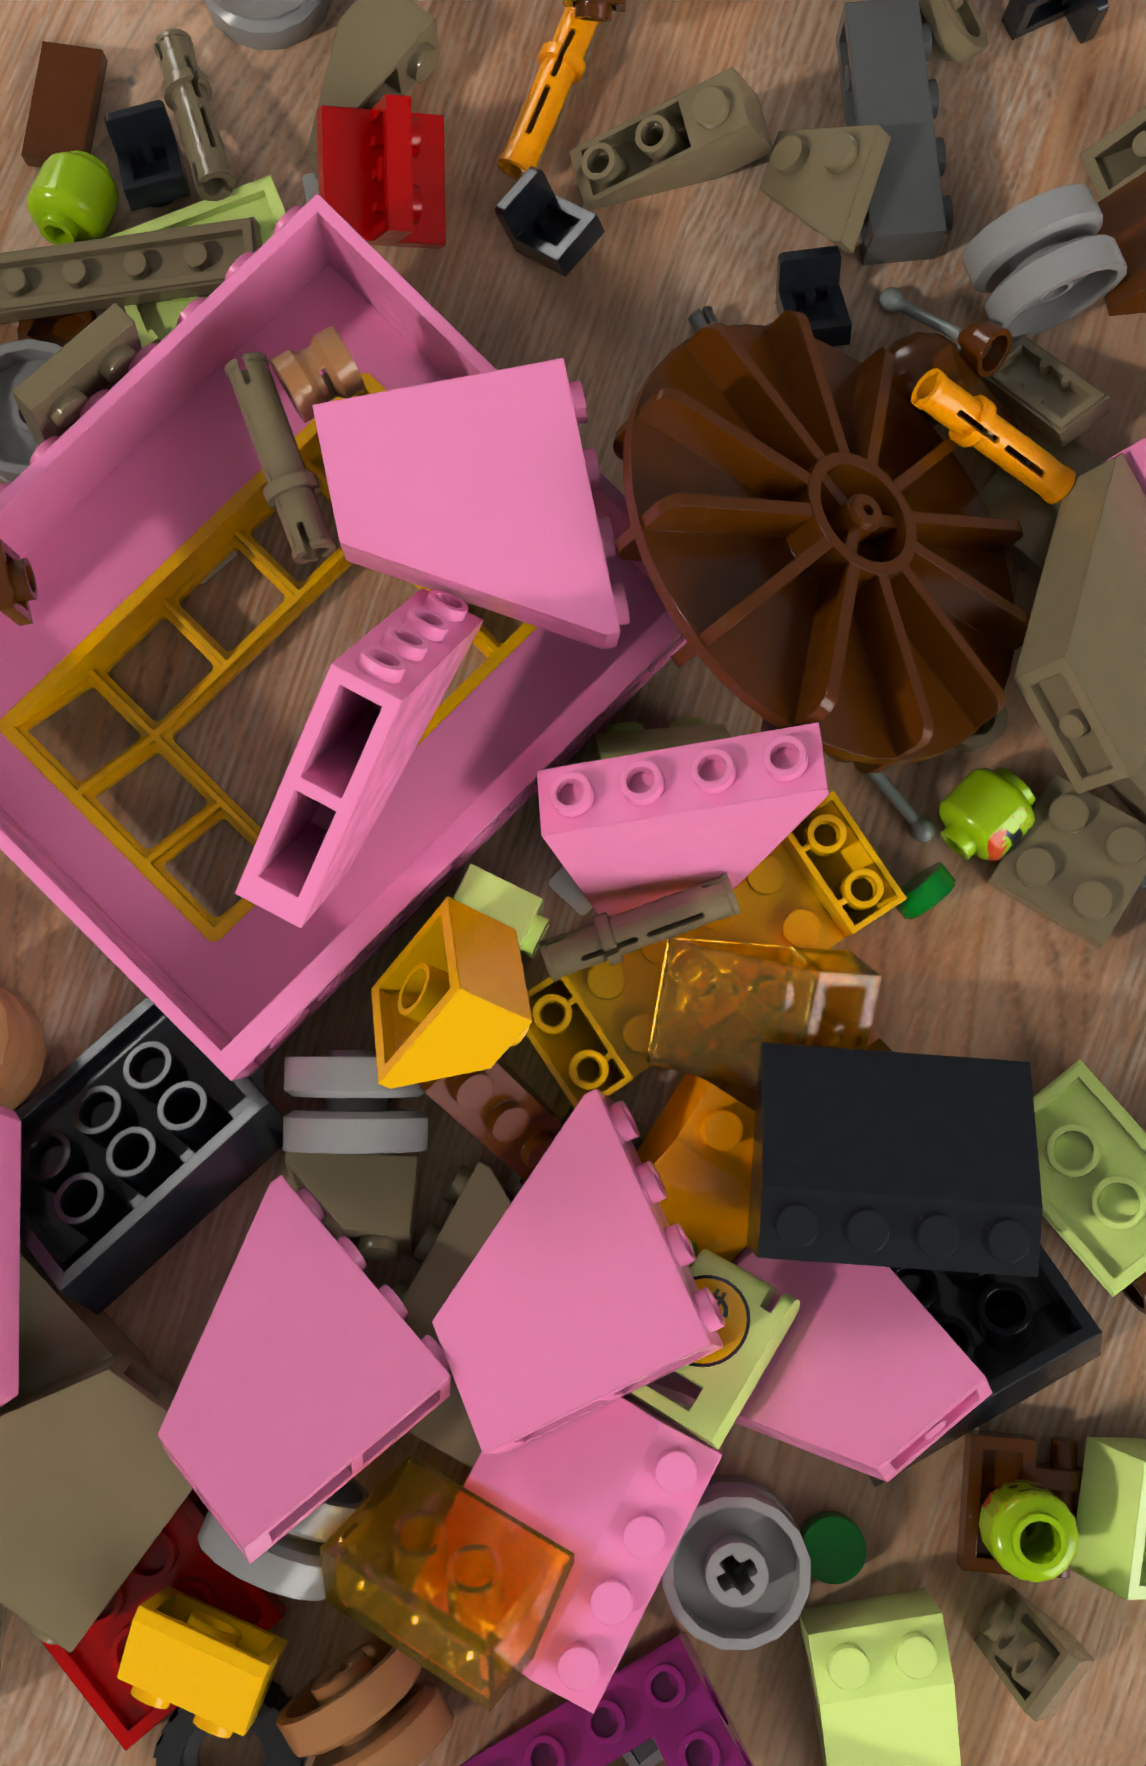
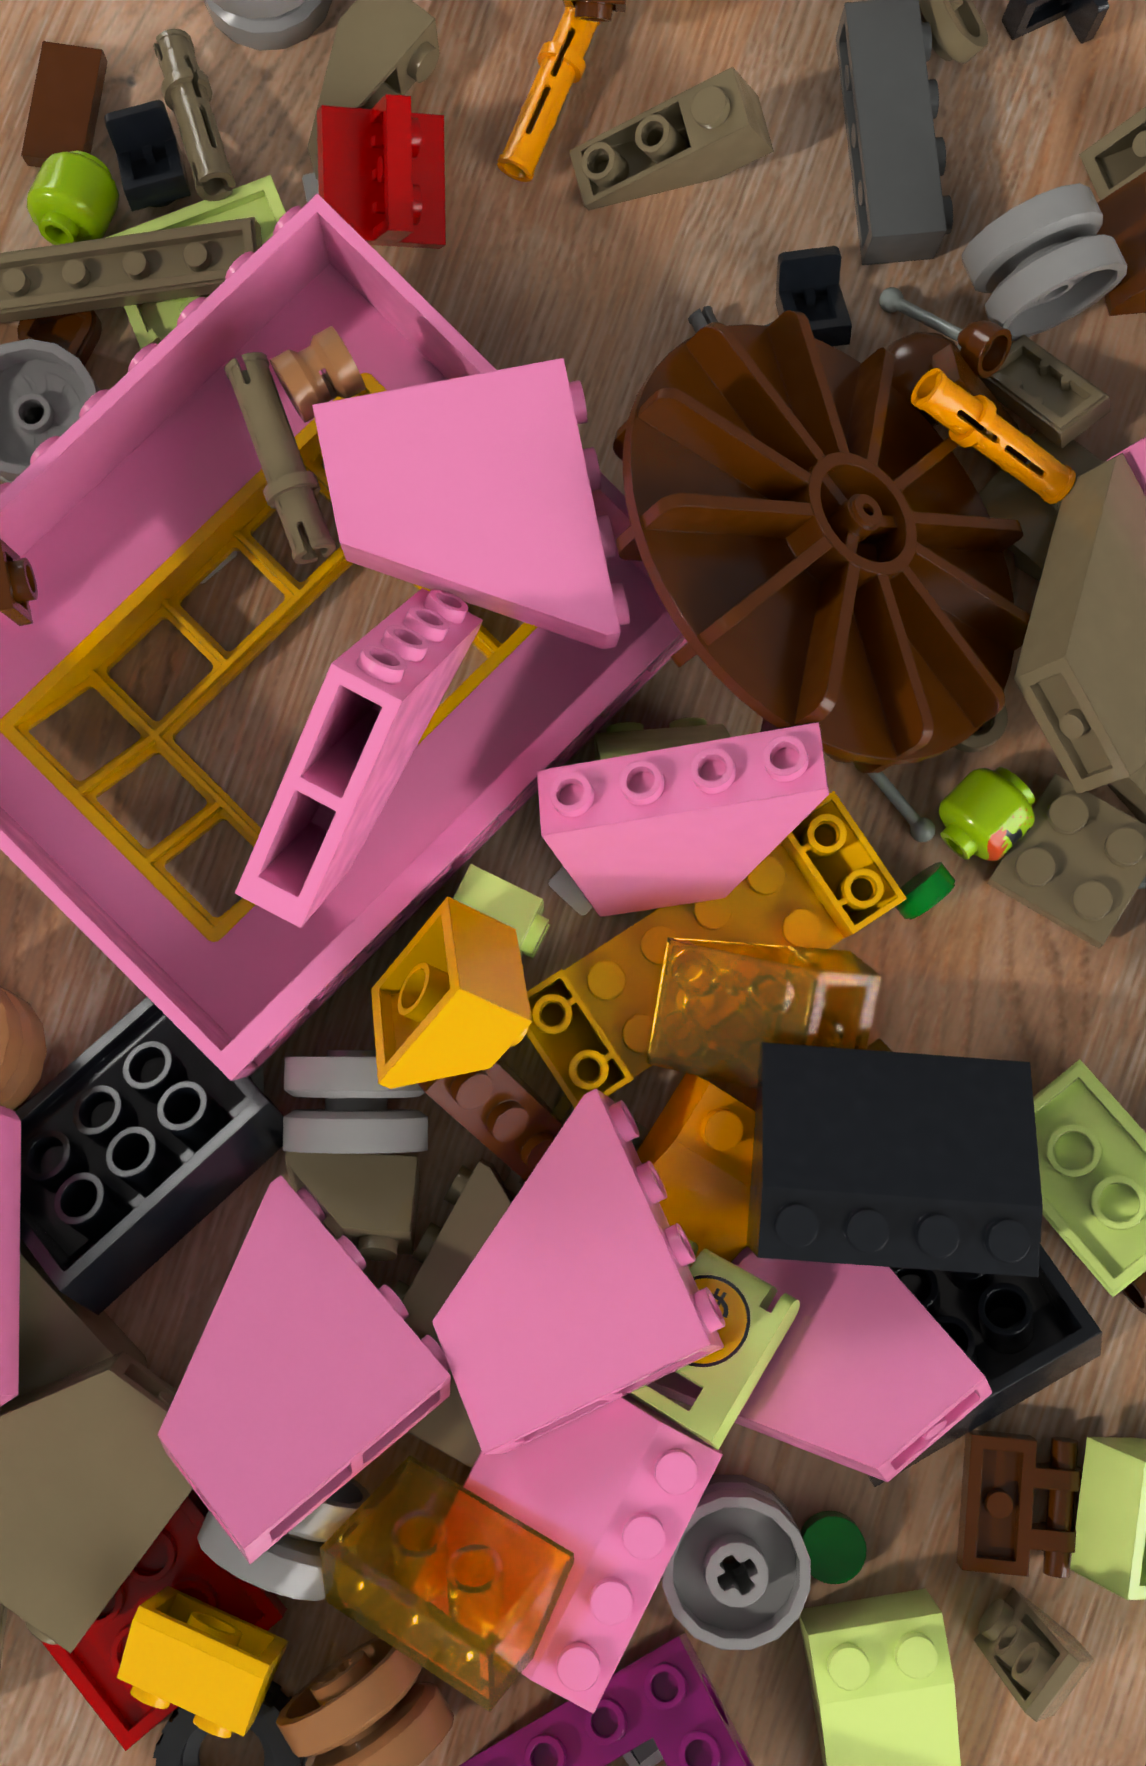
dark tan plate [12,303,142,446] -> none
black bracket [495,166,605,277] -> none
dark tan pin [539,873,741,981] -> none
dark tan wing [760,124,891,253] -> none
lime head [979,1479,1079,1583] -> none

